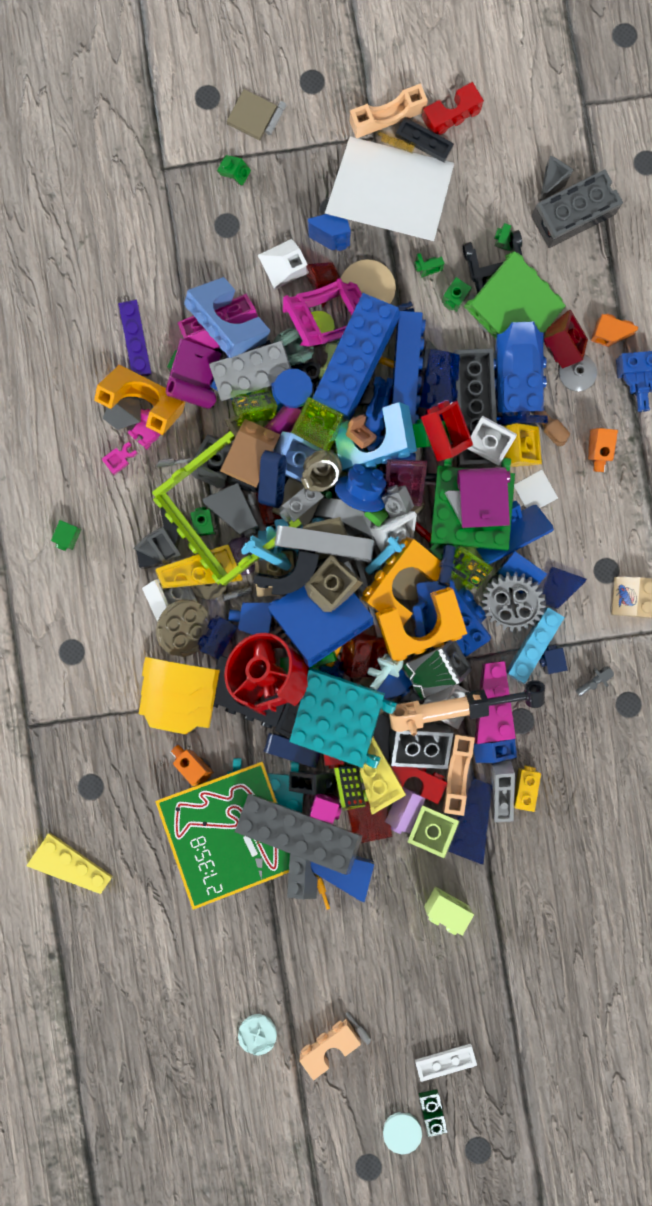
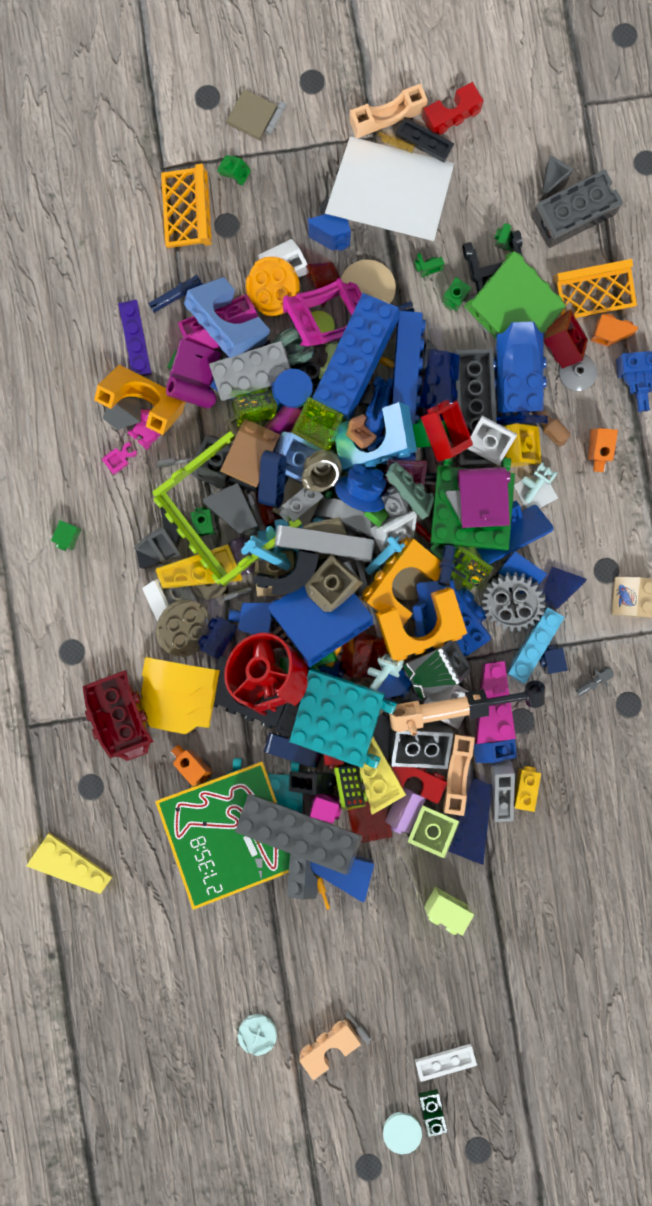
none -> dark red slope [82,670,154,761]
none -> dark blue pin [148,274,203,314]
none -> light orange fence [161,164,212,248]
none -> light orange tile [246,256,300,316]
none -> sand green wing [386,462,435,519]
none -> light aqua arm [521,462,558,503]
none -> light orange fence [553,259,637,318]

